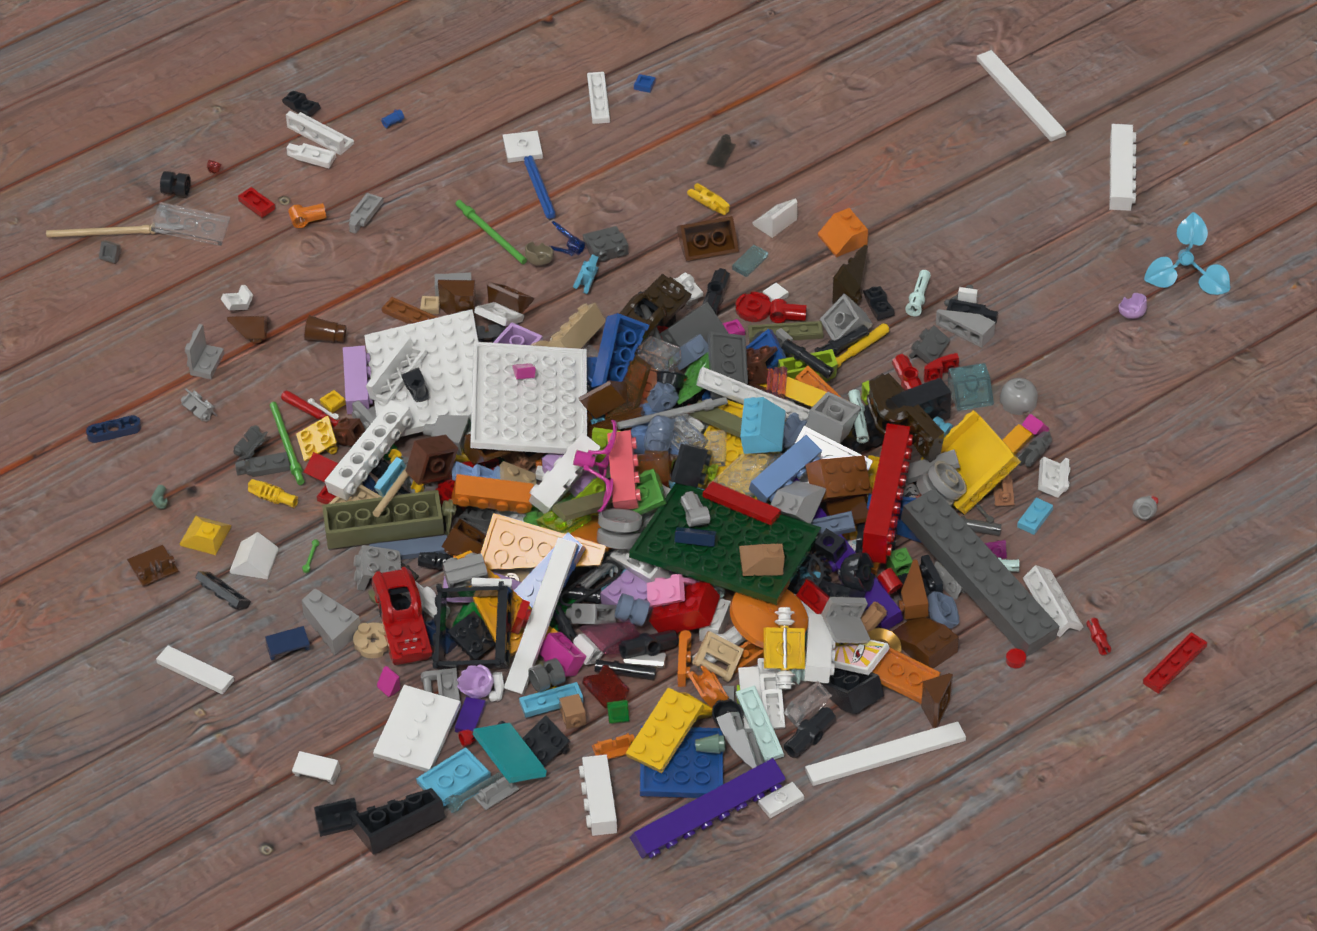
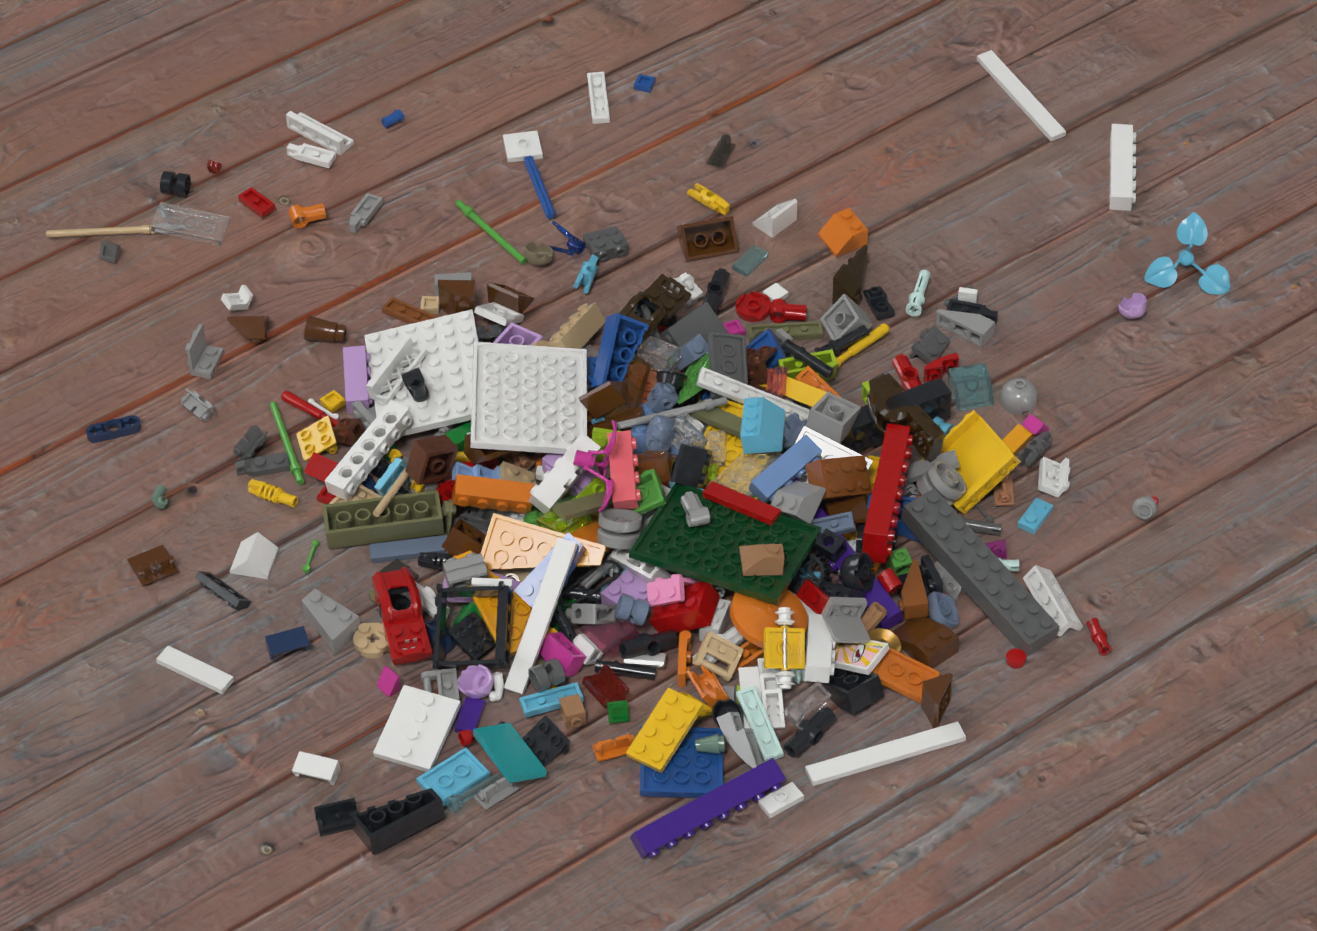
yellow slope [180,516,231,555] -> none
black slope [282,91,321,117] -> none
light grey bracket [353,545,401,591] -> none
light grey torso [423,415,471,455] -> none
red plate [511,599,531,634] -> none
dark pink slope [512,363,536,379] -> none
white brick [579,755,617,836] -> none
dark blue slope [675,527,716,547] -> none
light aqua pin [848,389,869,443] -> none
red tile [1143,632,1207,694] -> none

